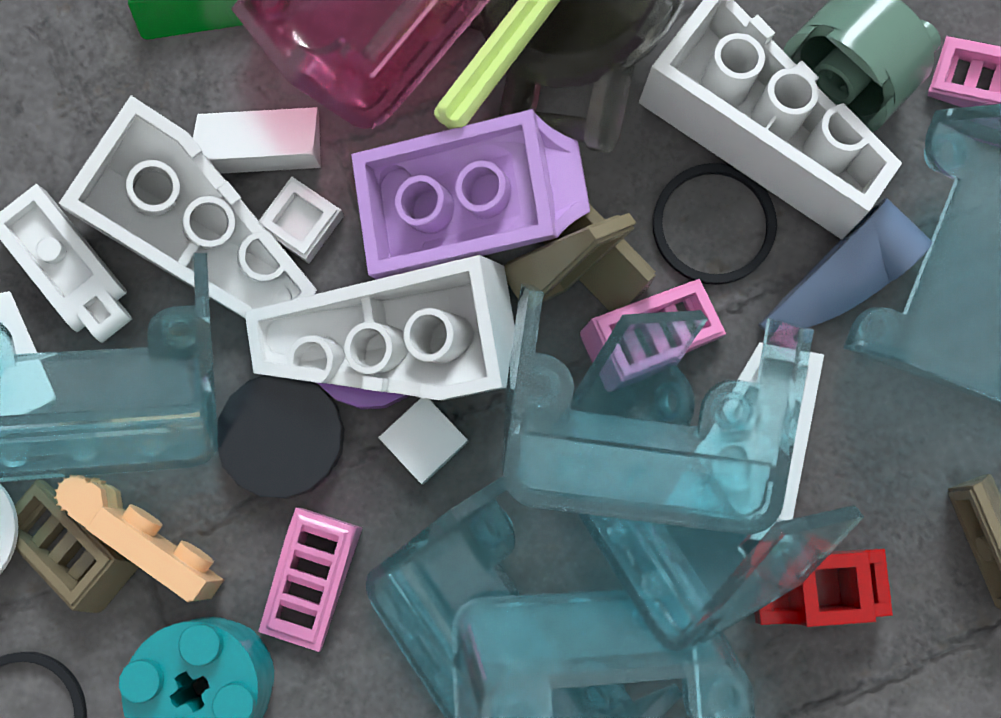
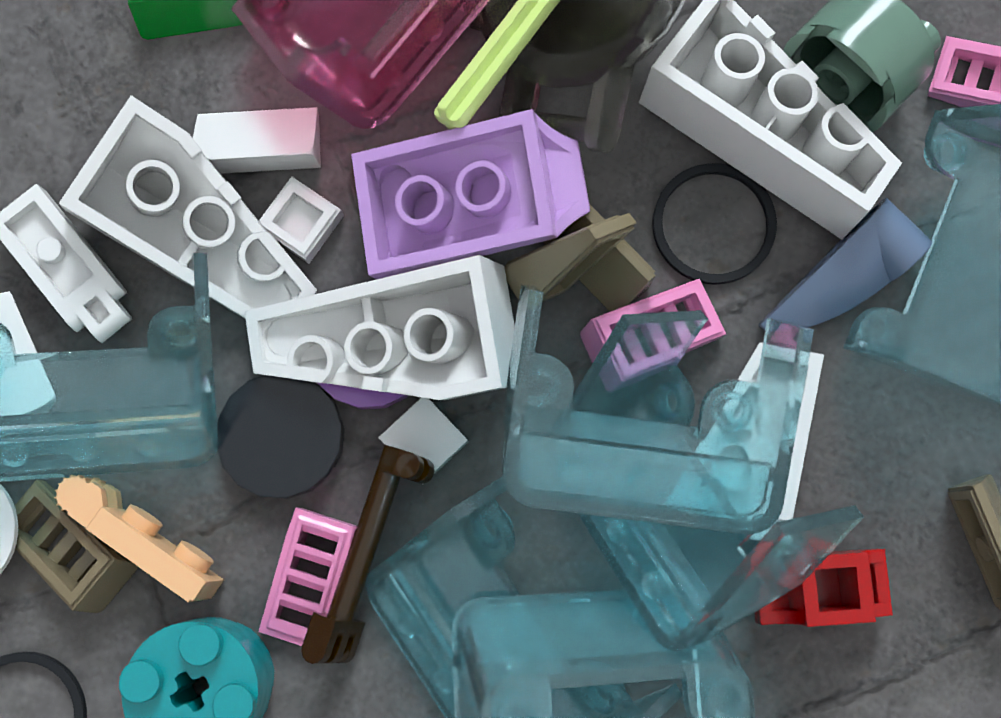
none -> dark brown hinge [301,445,435,664]

